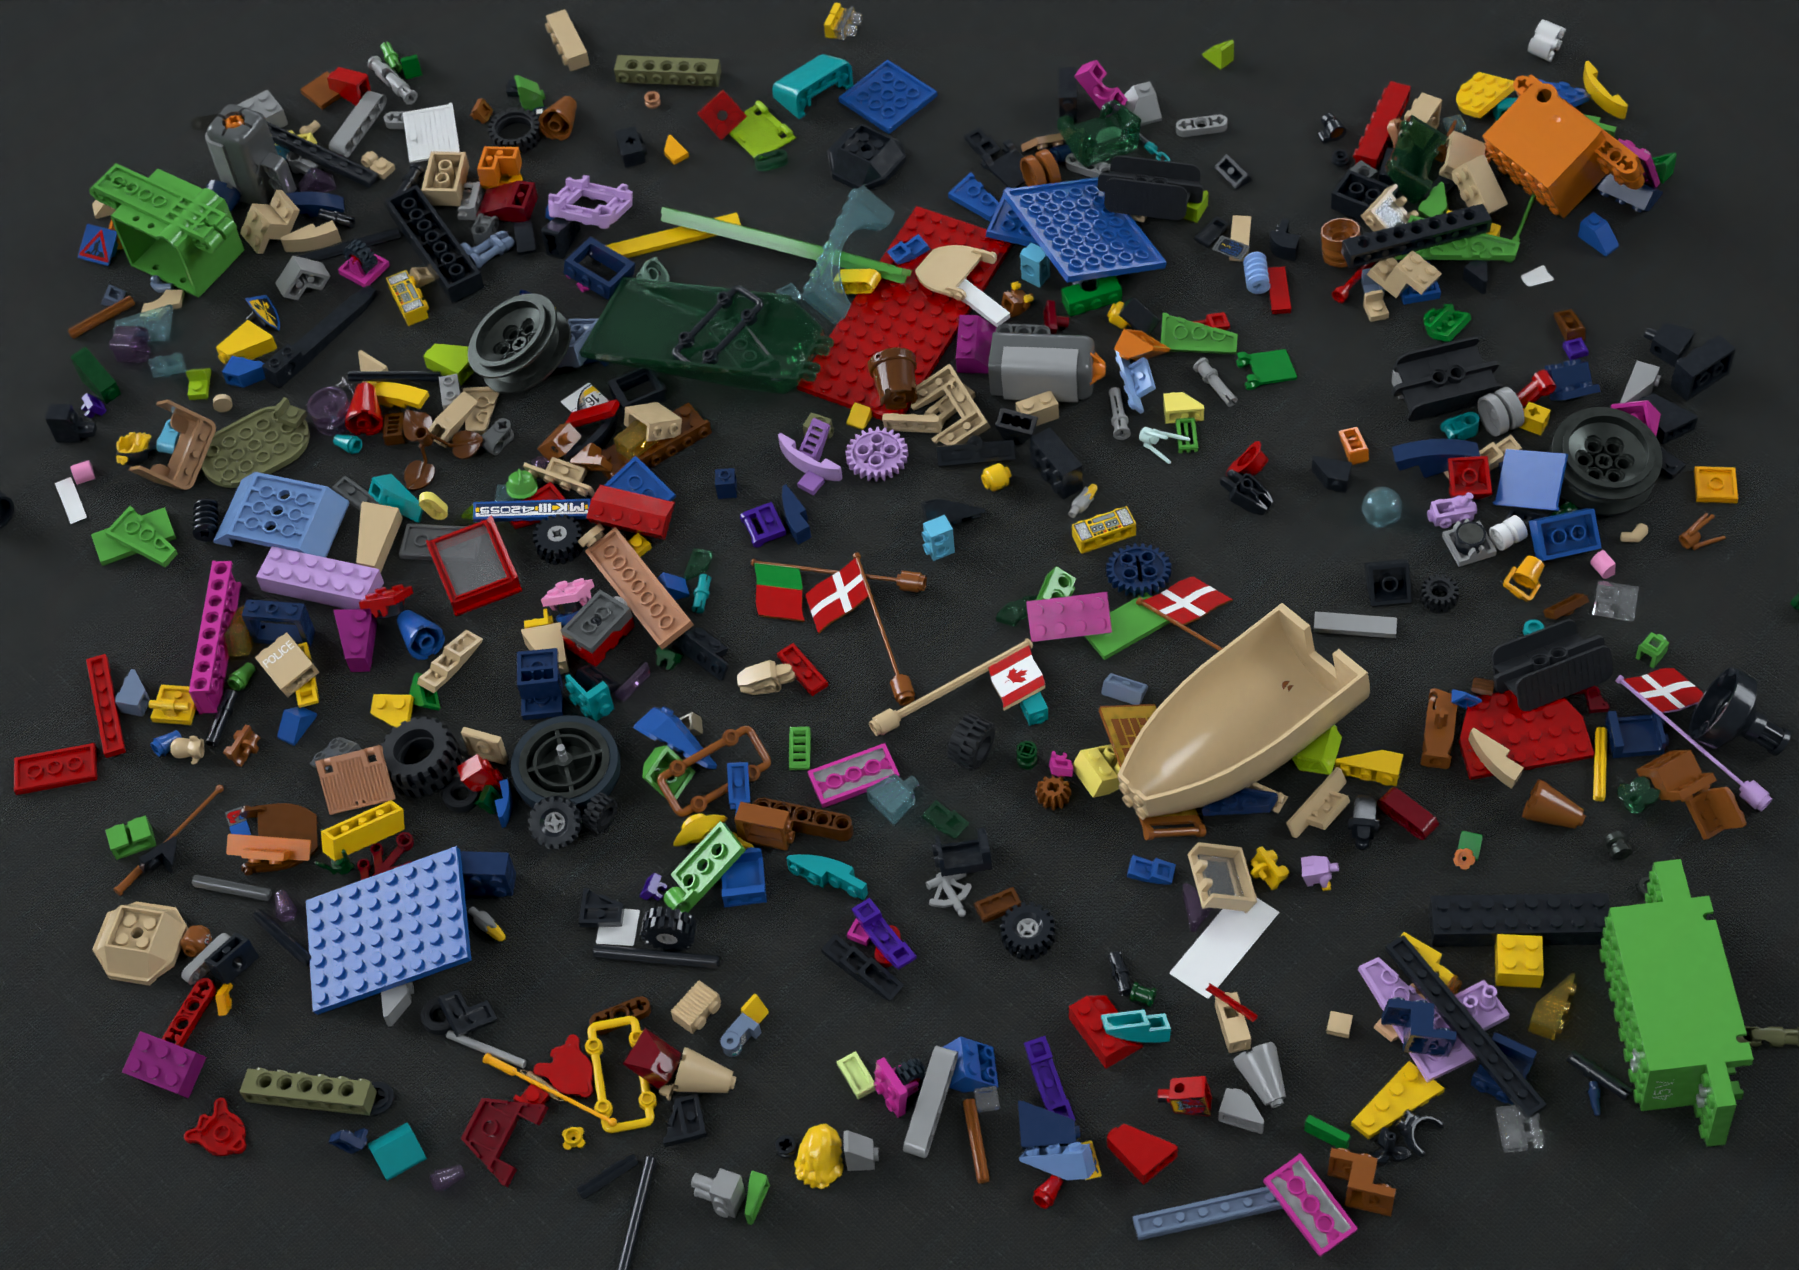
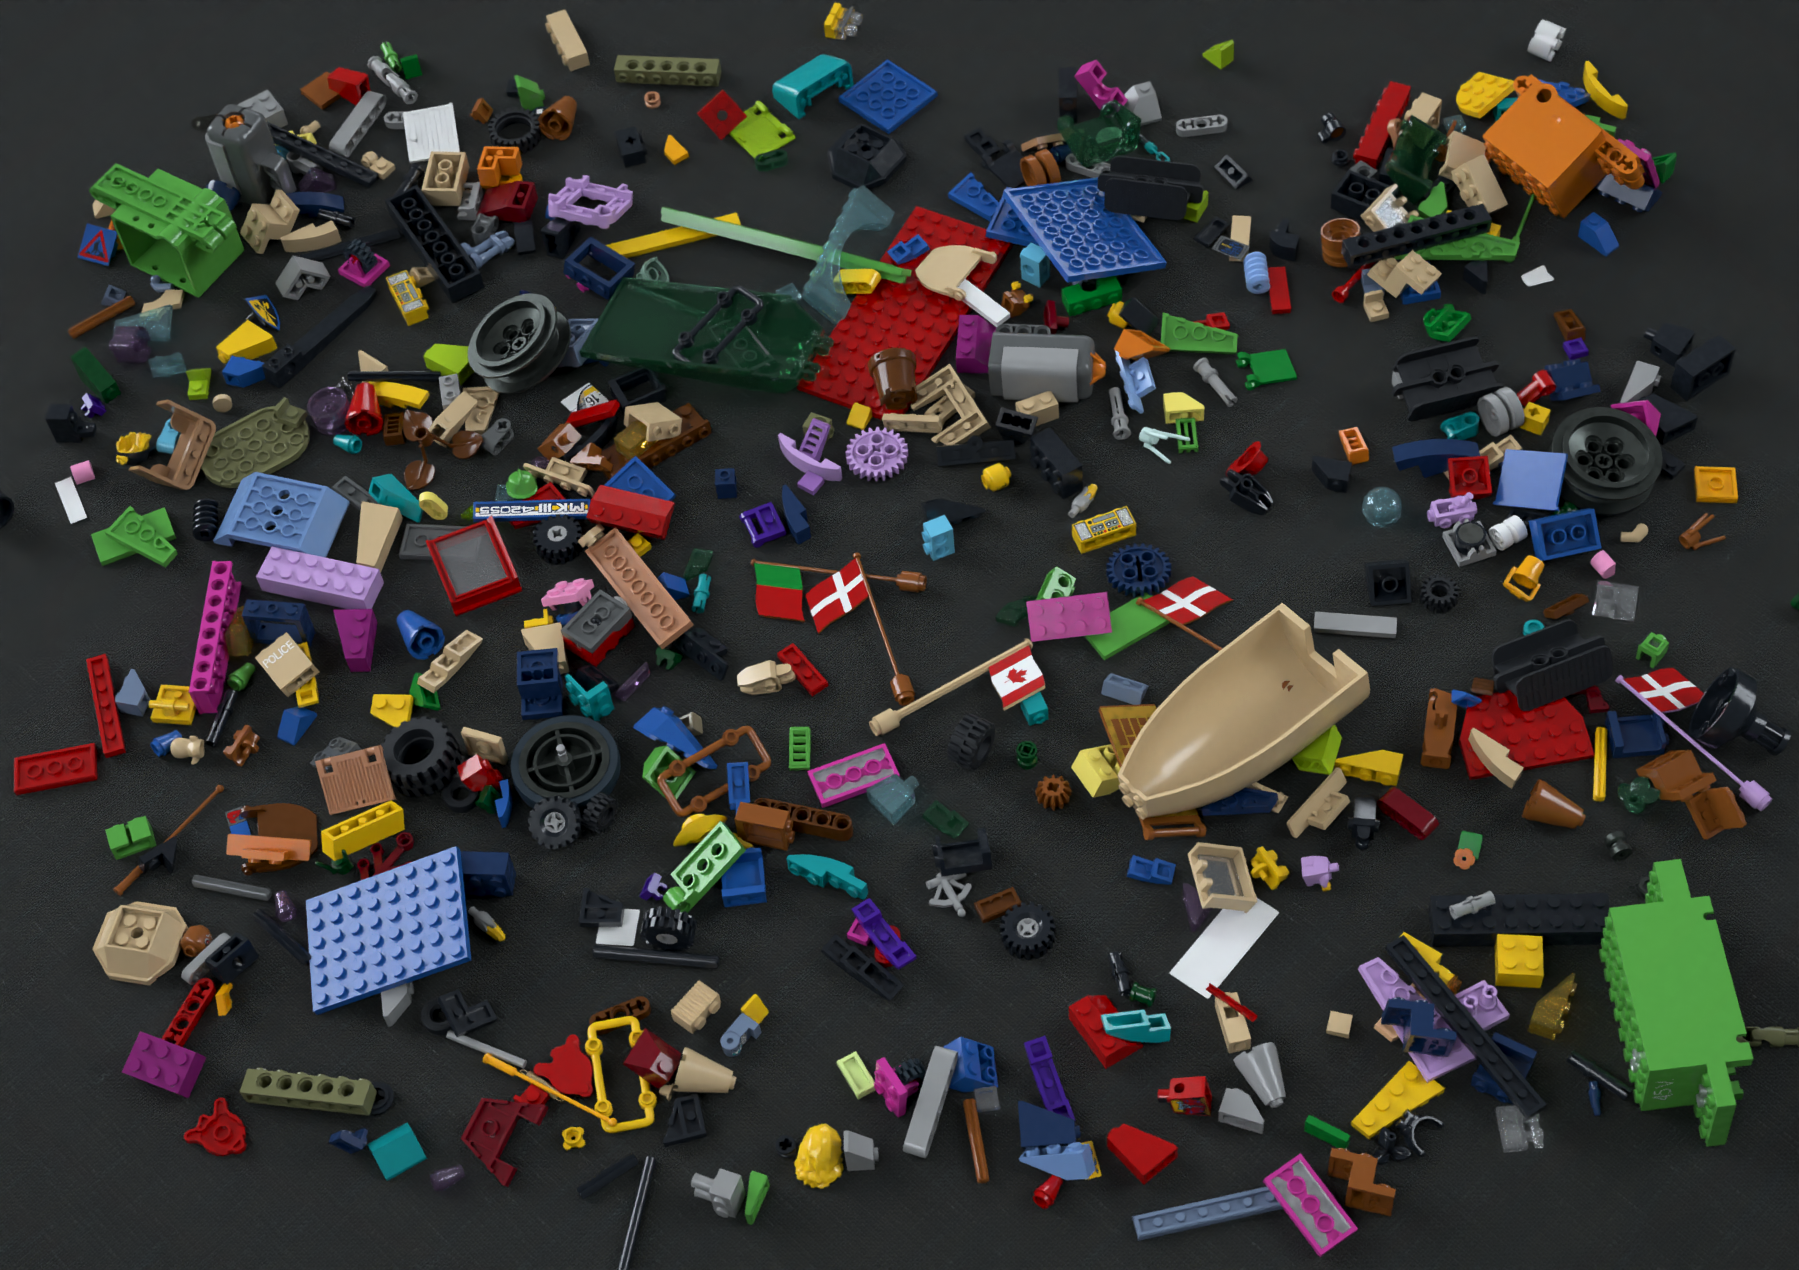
red piece [359,584,413,619] -> none
dark pink plate [1049,751,1074,777] -> none
none -> light grey pin [1449,891,1495,919]

